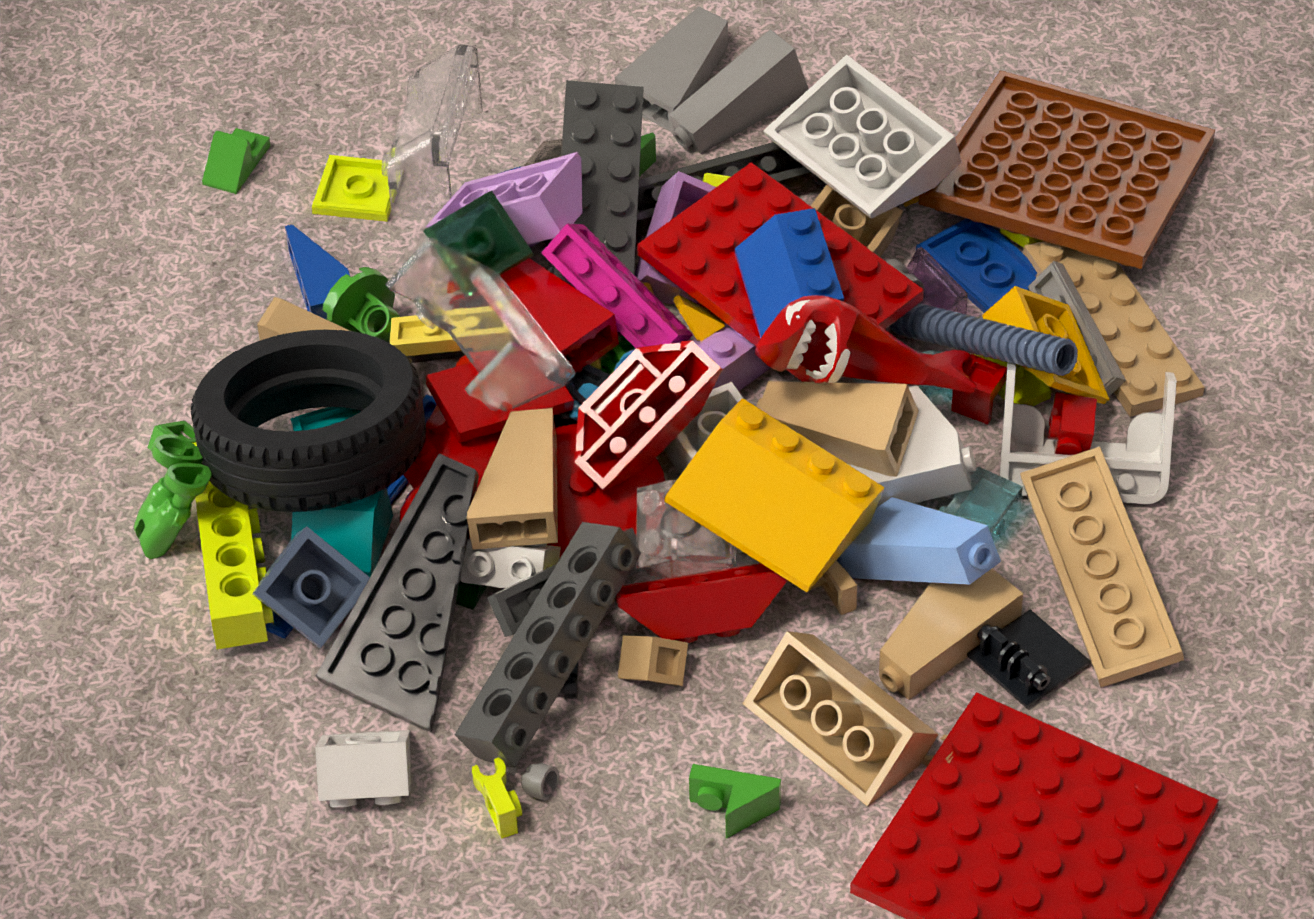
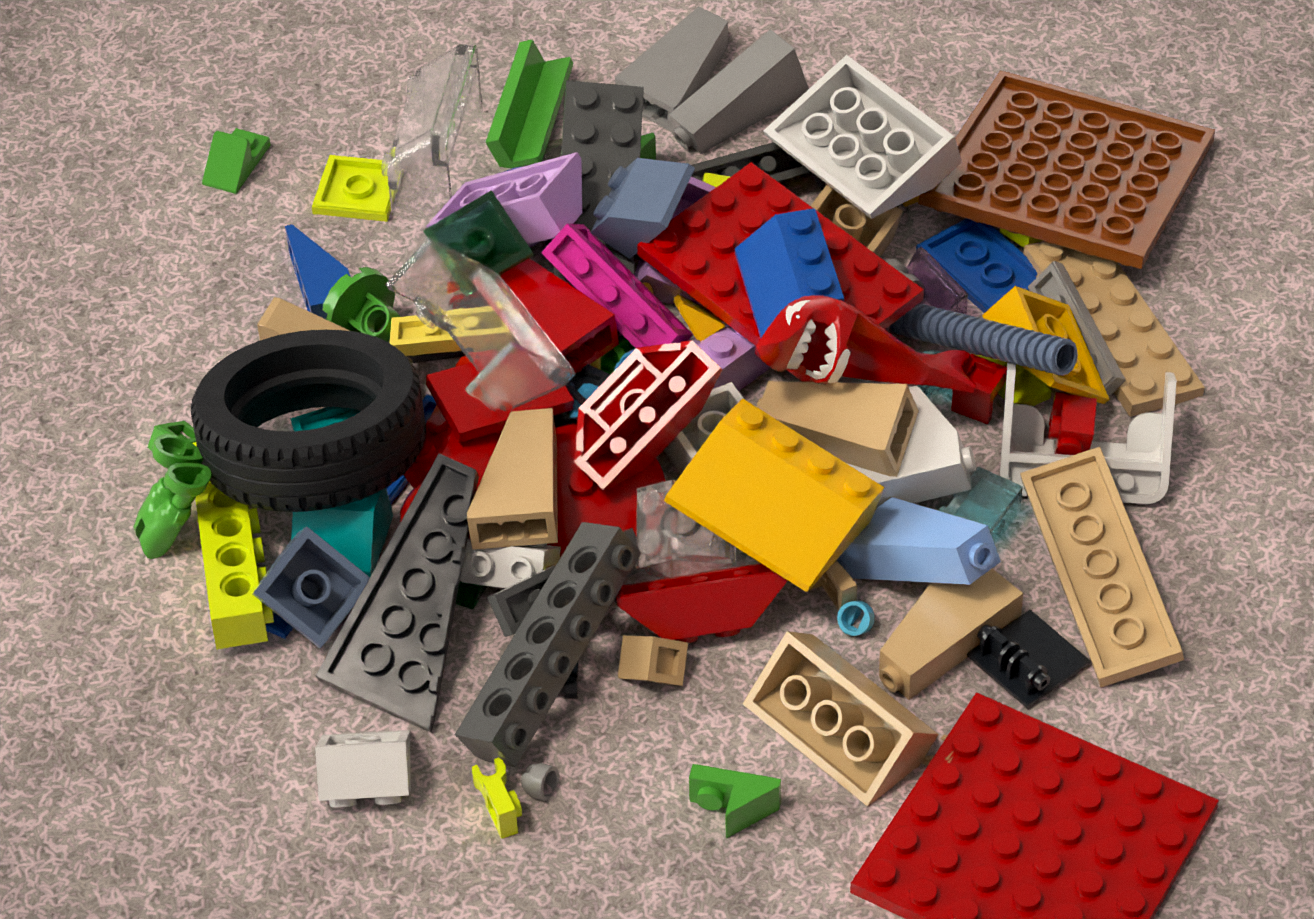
none -> bright green panel [485,39,574,168]
none -> sand blue slope [590,158,695,259]
none -> medium azure hinge [837,601,875,636]

